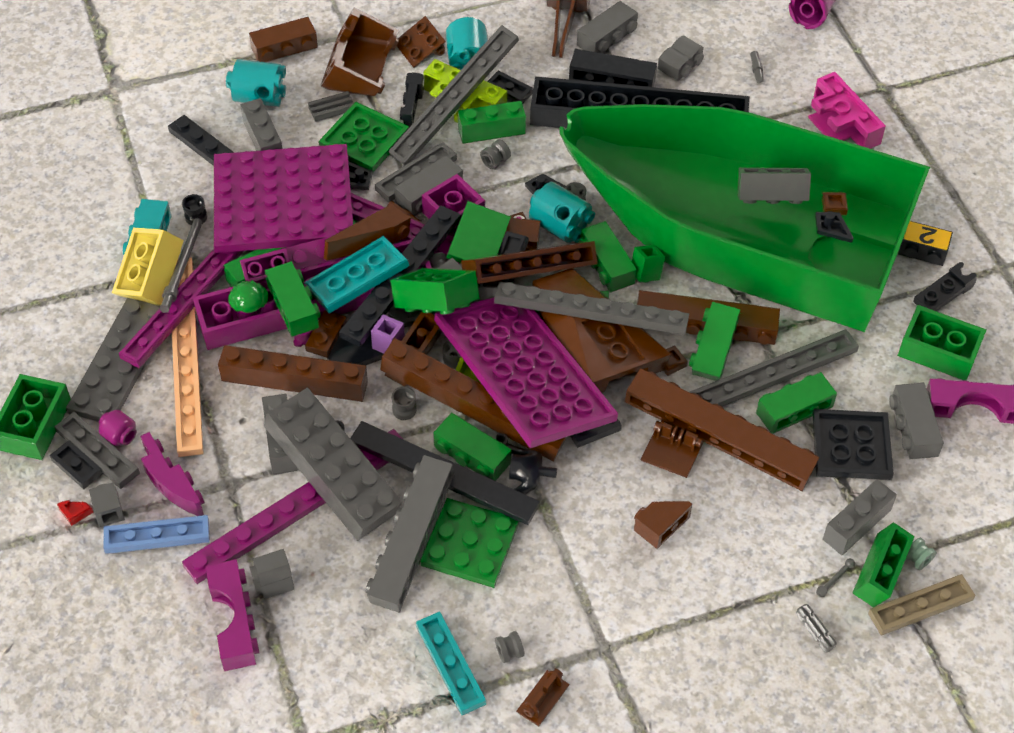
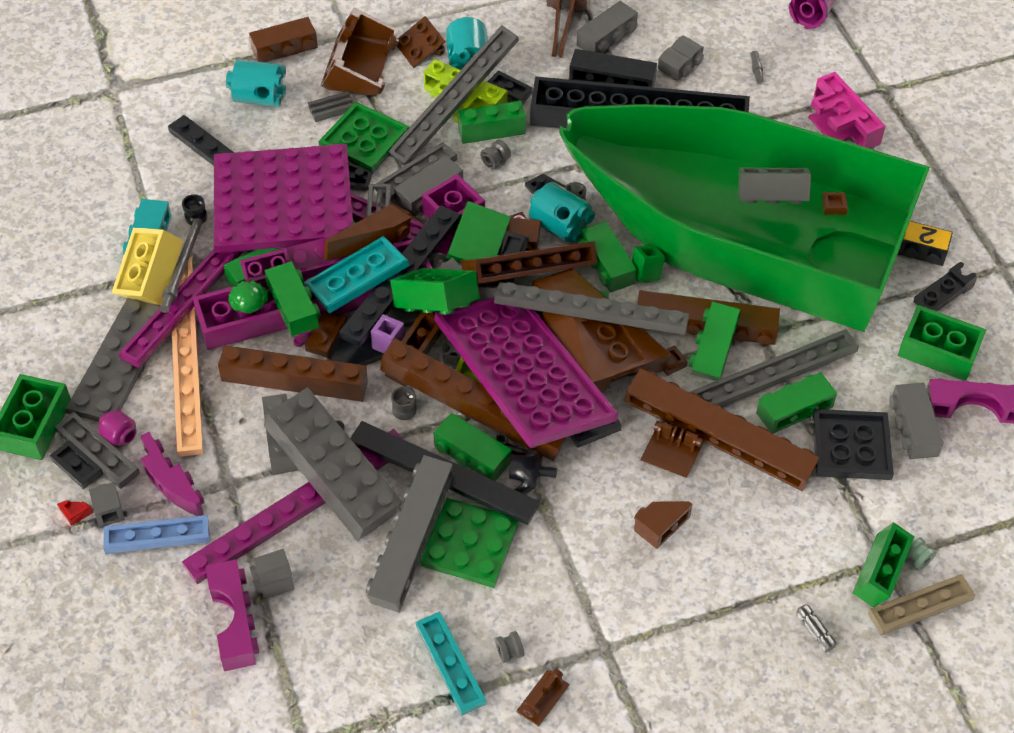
dark grey brick [240,98,283,151] -> none
black plate [400,72,424,128] -> none
black piece [815,211,854,243] -> none
dark grey hinge [816,558,855,597] -> none
dark grey brick [822,479,897,555] -> none
none -> dark grey tile [366,183,392,217]

